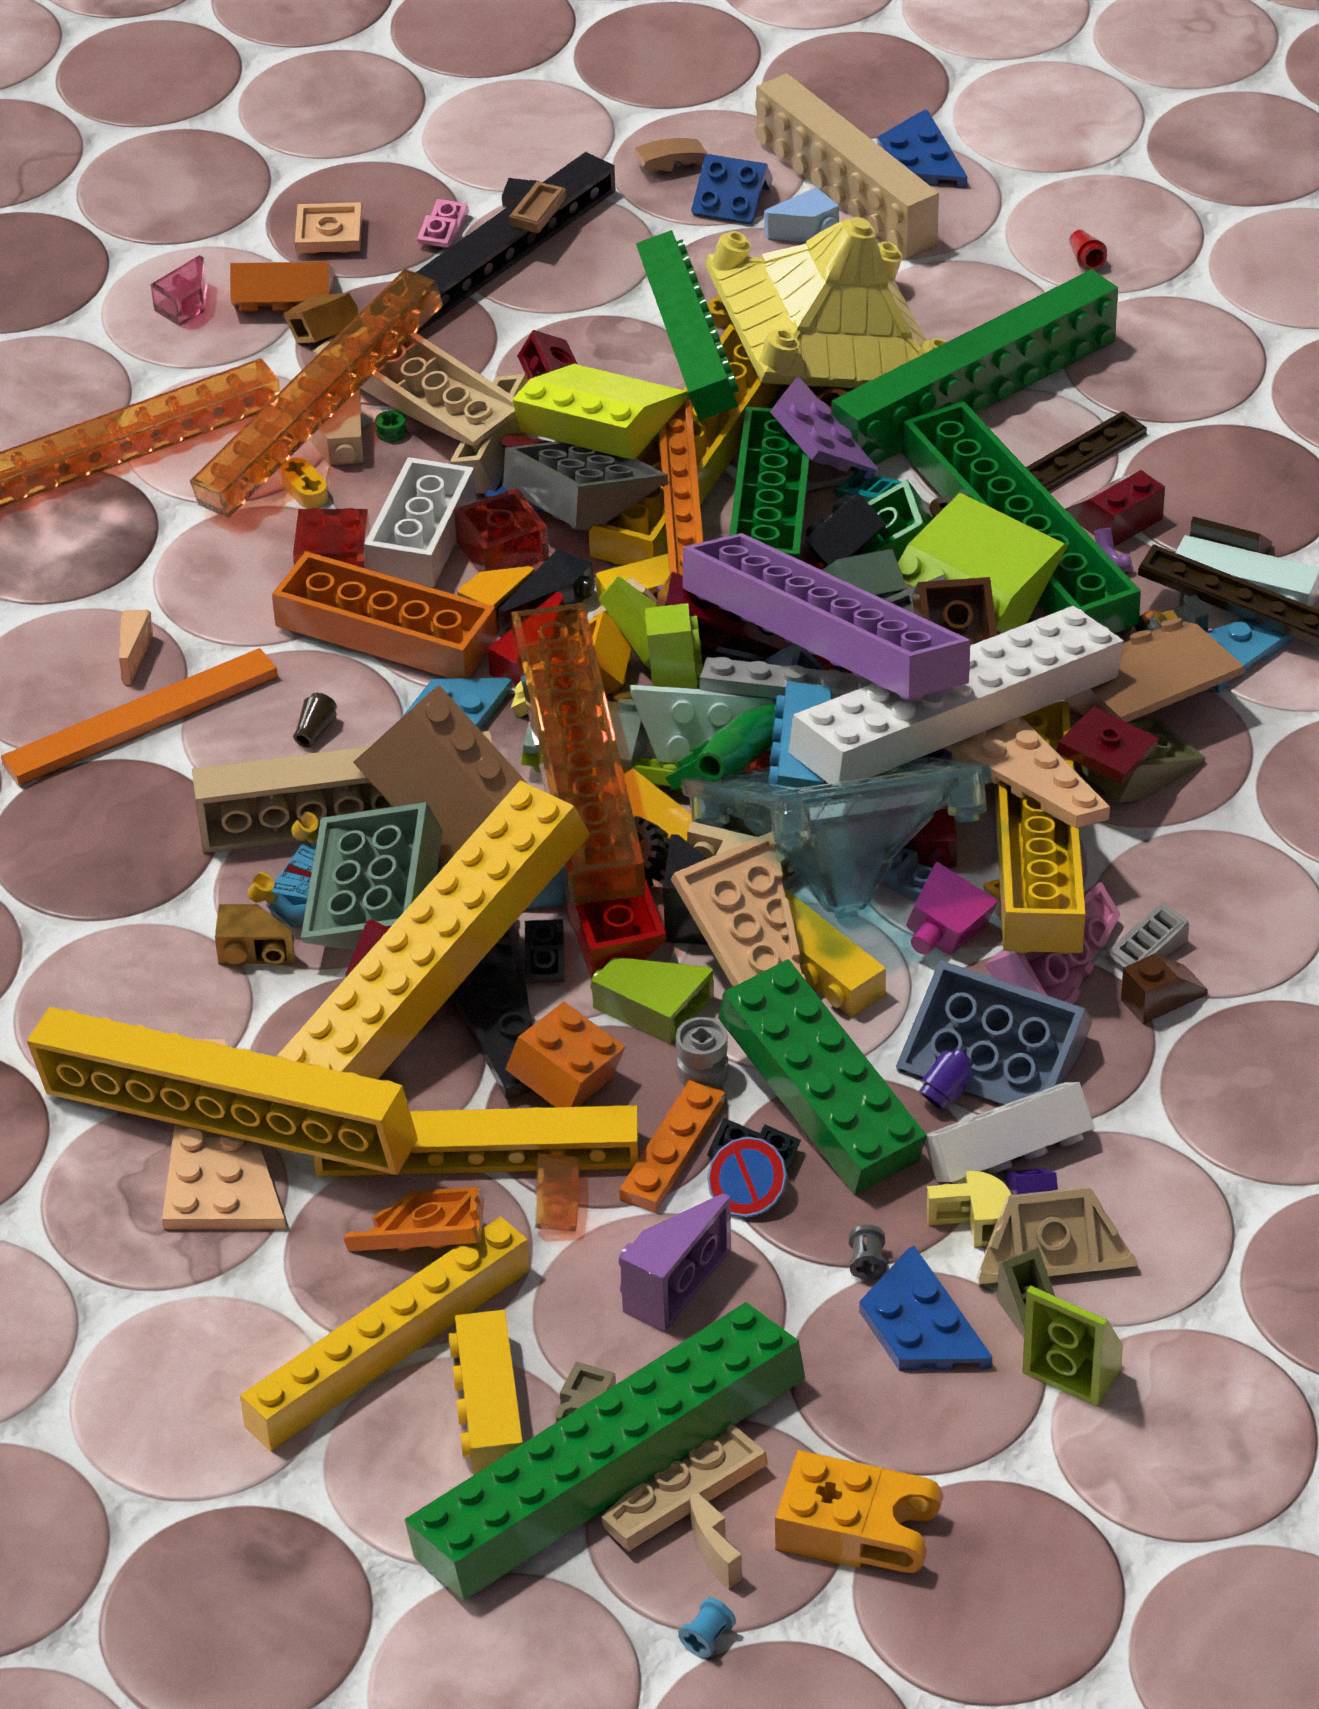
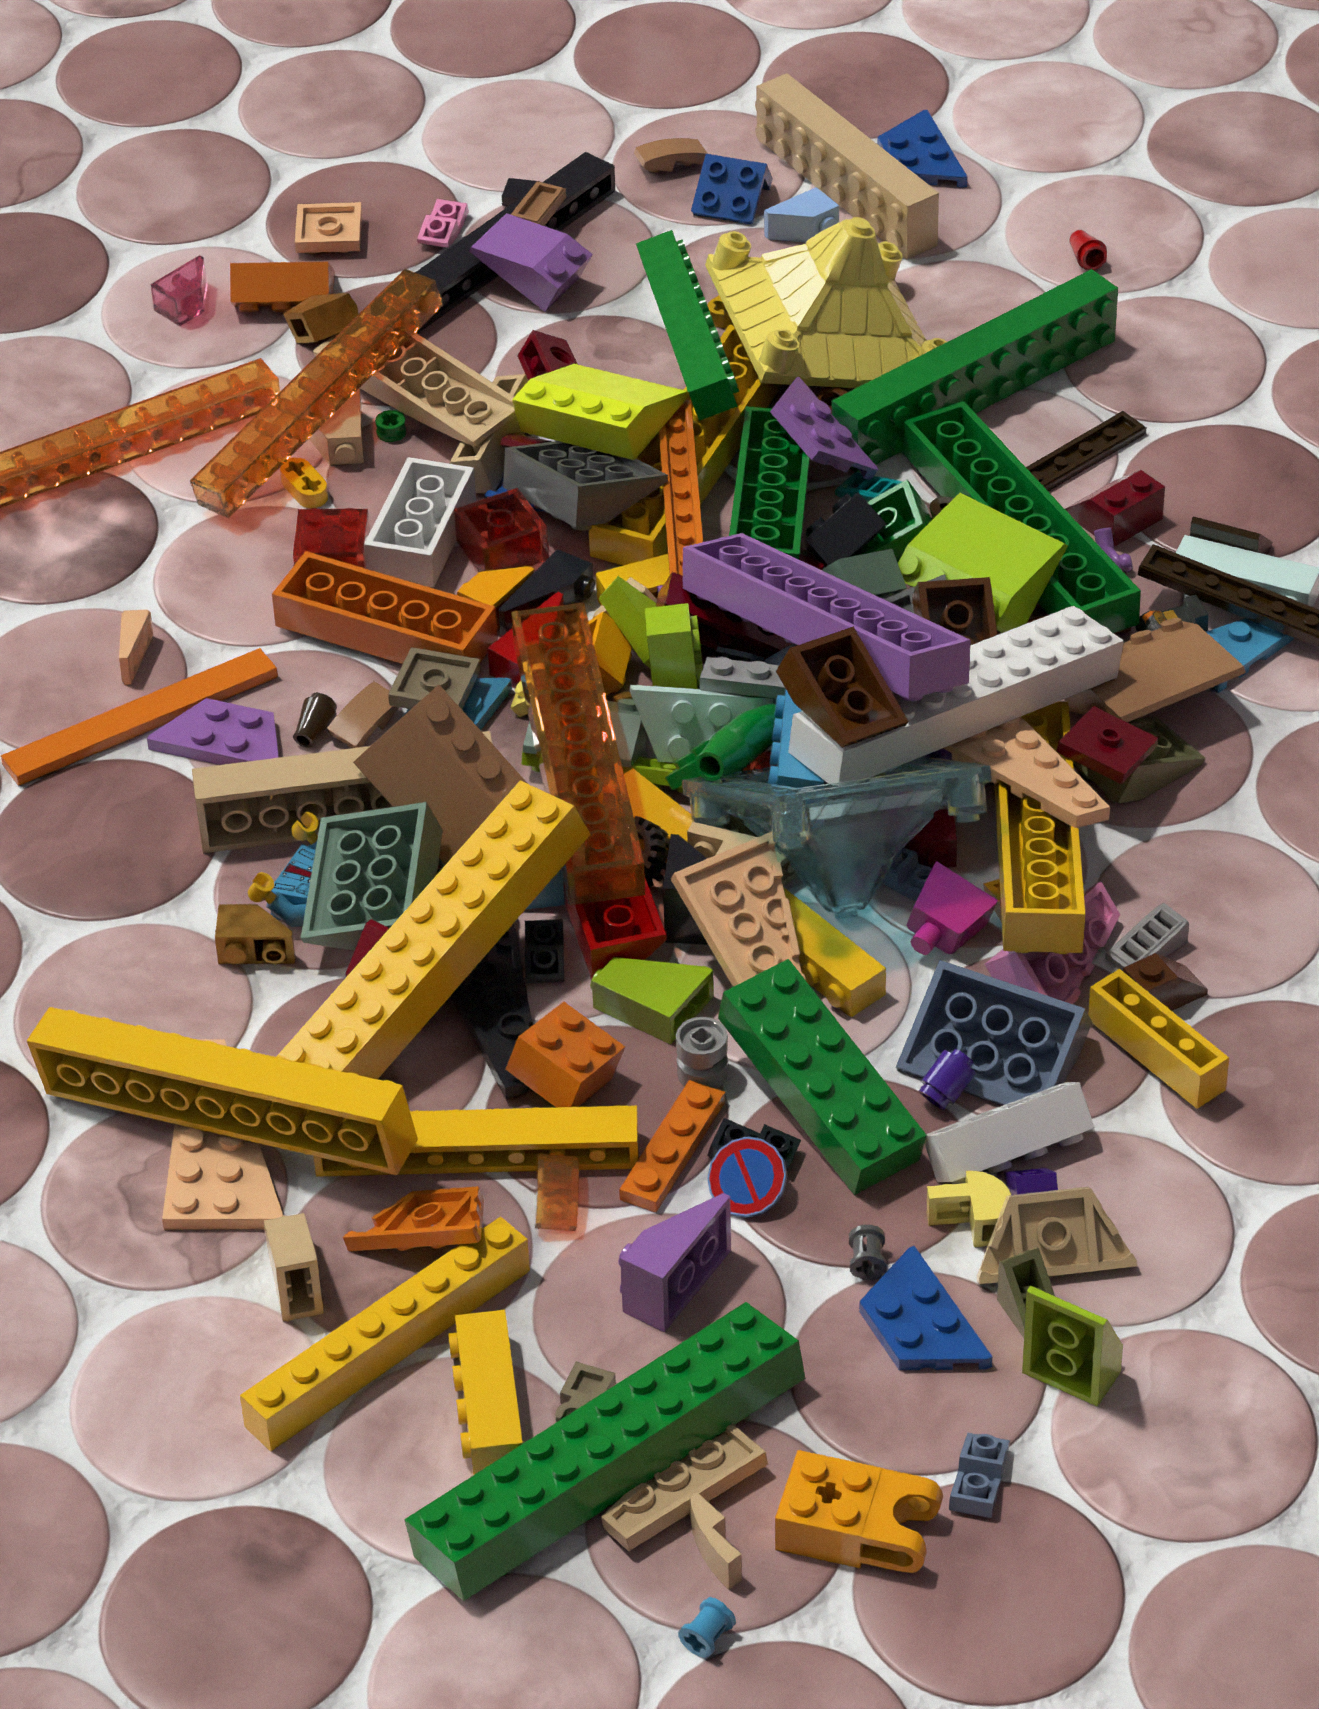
none -> medium lavender wing [147,698,279,765]
none -> tan slope [264,1213,324,1322]
none -> medium nougat slope [327,681,399,748]
none -> dark tan plate [388,647,481,709]
none -> medium lavender slope [469,213,593,312]
none -> reddish brown slope [776,626,909,748]
none -> sand blue slope [949,1432,1010,1518]
none -> yellow brick [1088,969,1229,1109]

